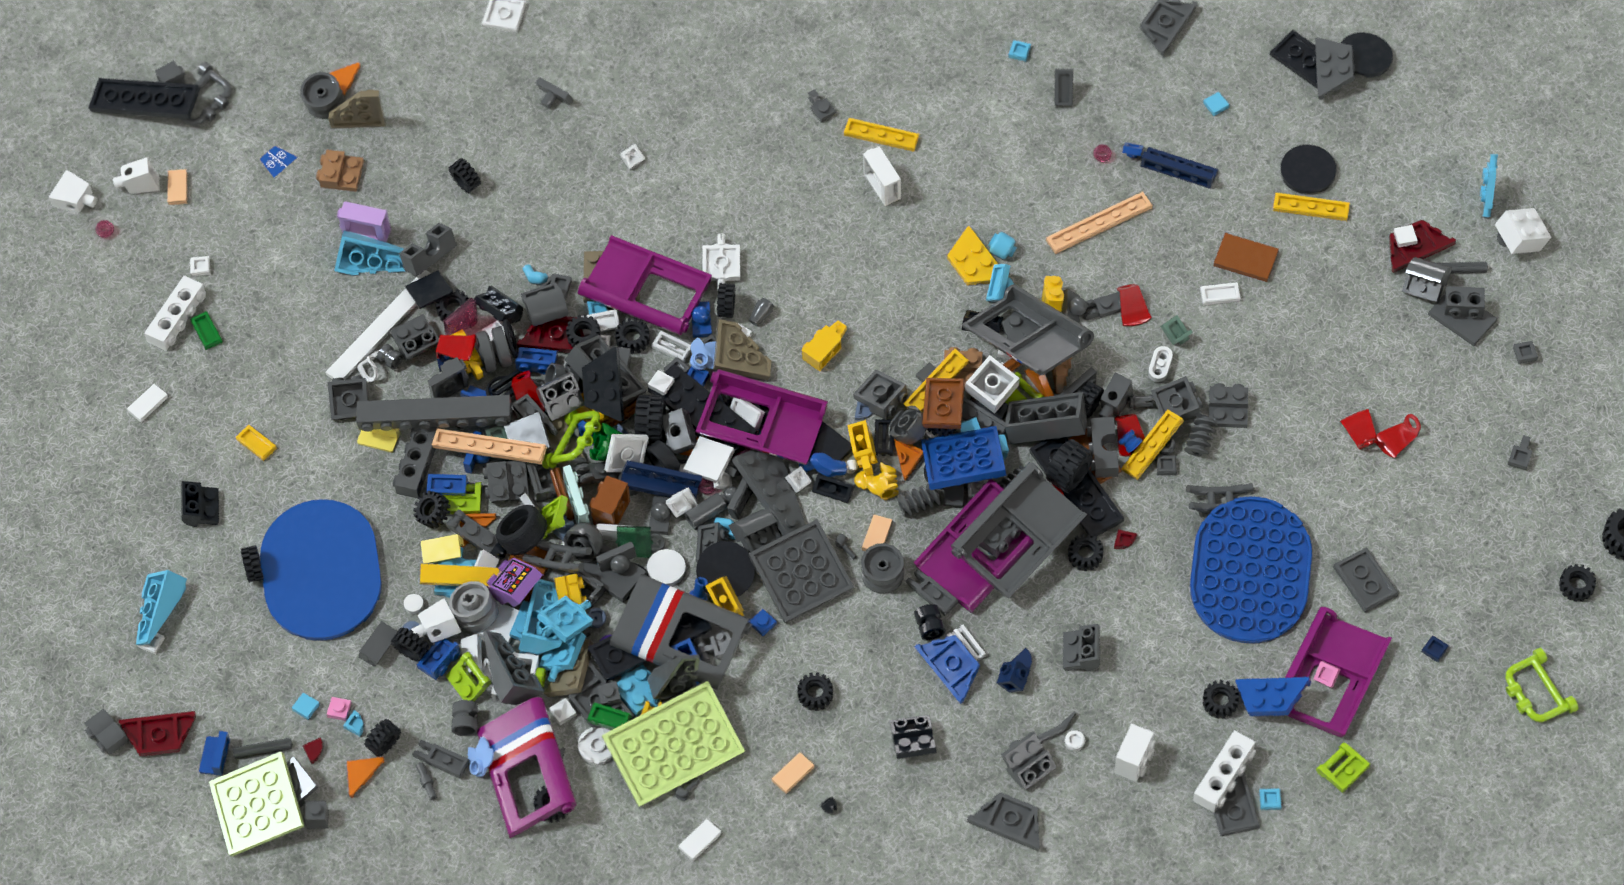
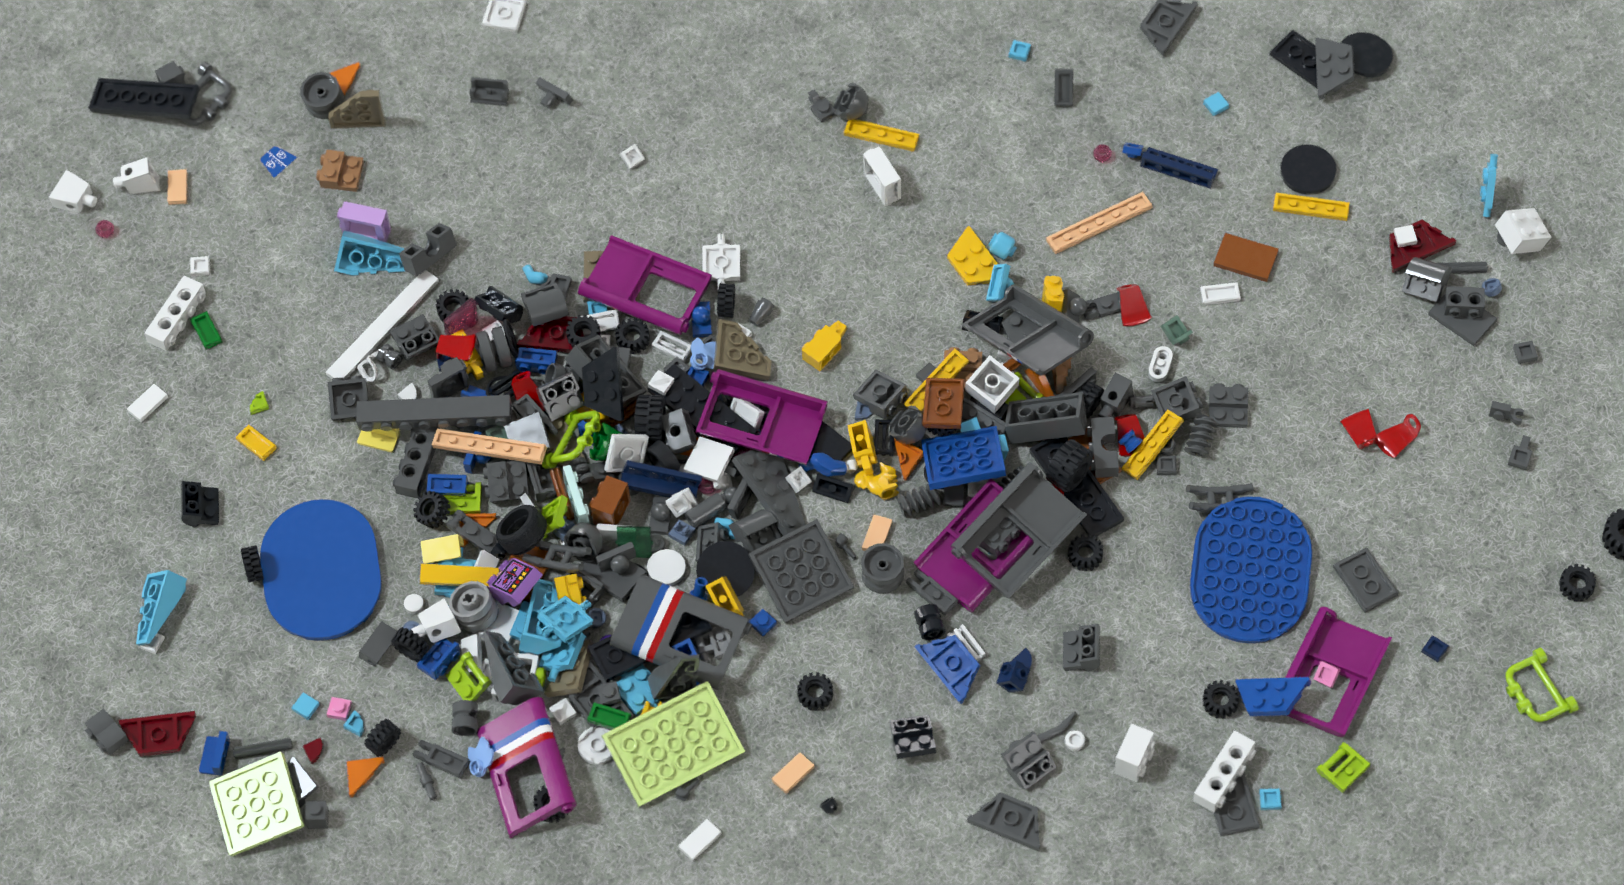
black piece [405,270,453,309] -> none
black tyre [448,158,481,193] -> none
dark red tile [1114,529,1137,549] -> none
none -> lime tile [250,391,269,415]
none -> white tile [398,383,417,399]
none -> dark grey hinge [469,77,509,106]
none -> sand blue tile [668,519,695,546]
none -> dark grey cylinder [834,83,869,120]
none -> sand blue tile [1482,278,1502,296]
none -> dark grey plate [1489,401,1524,425]

